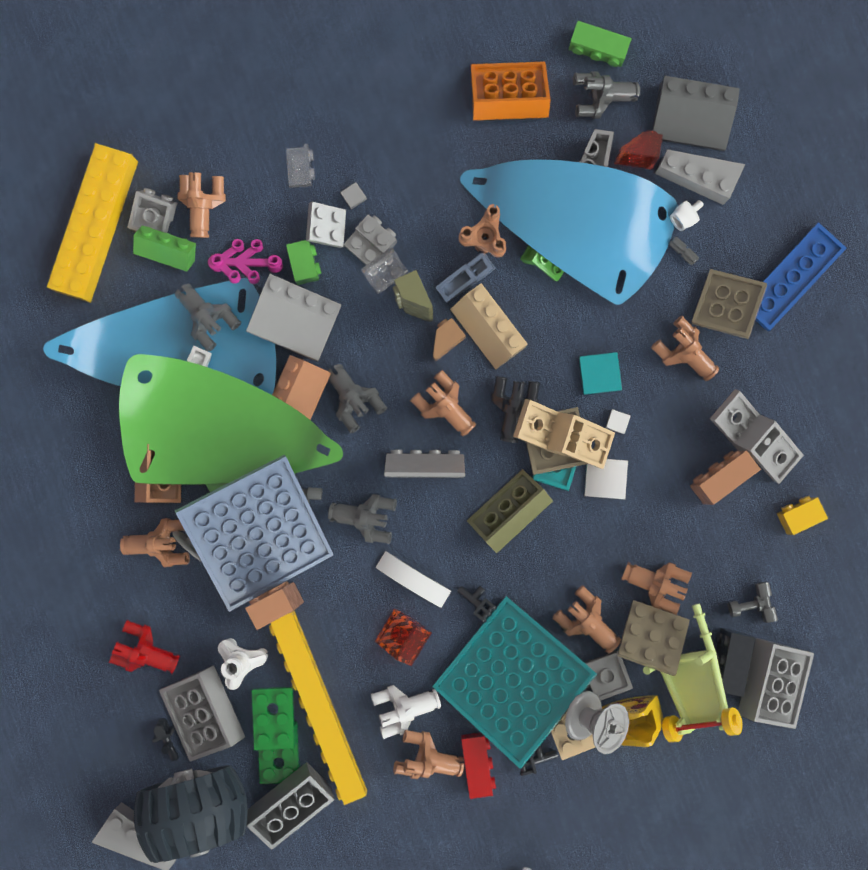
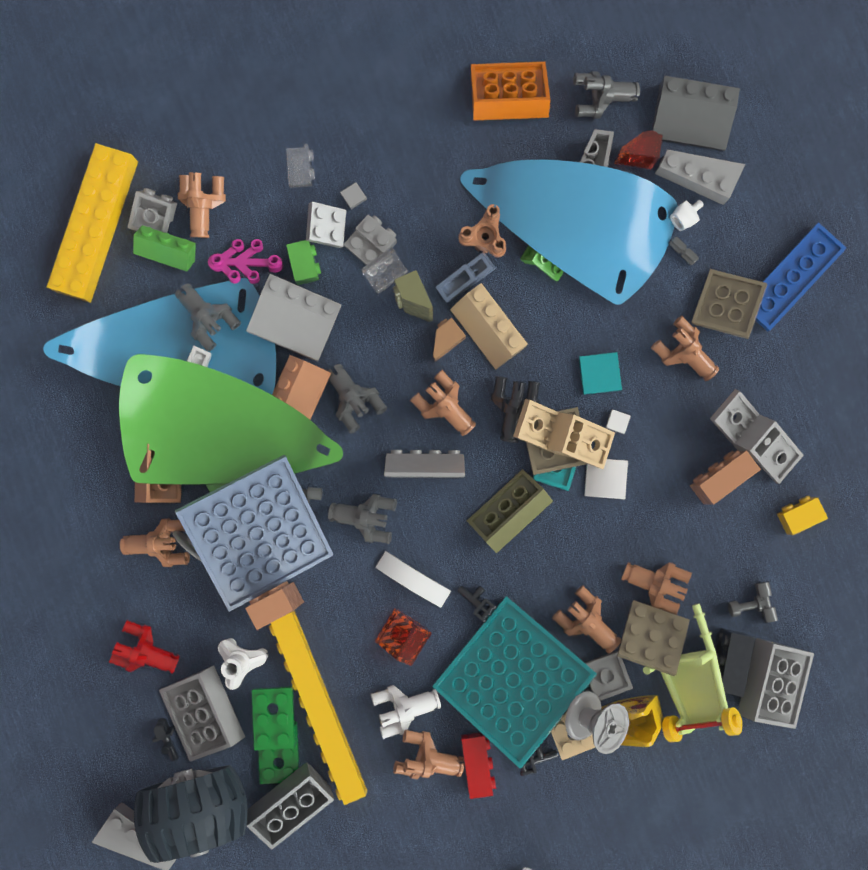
bright green brick [568,21,632,67] -> none

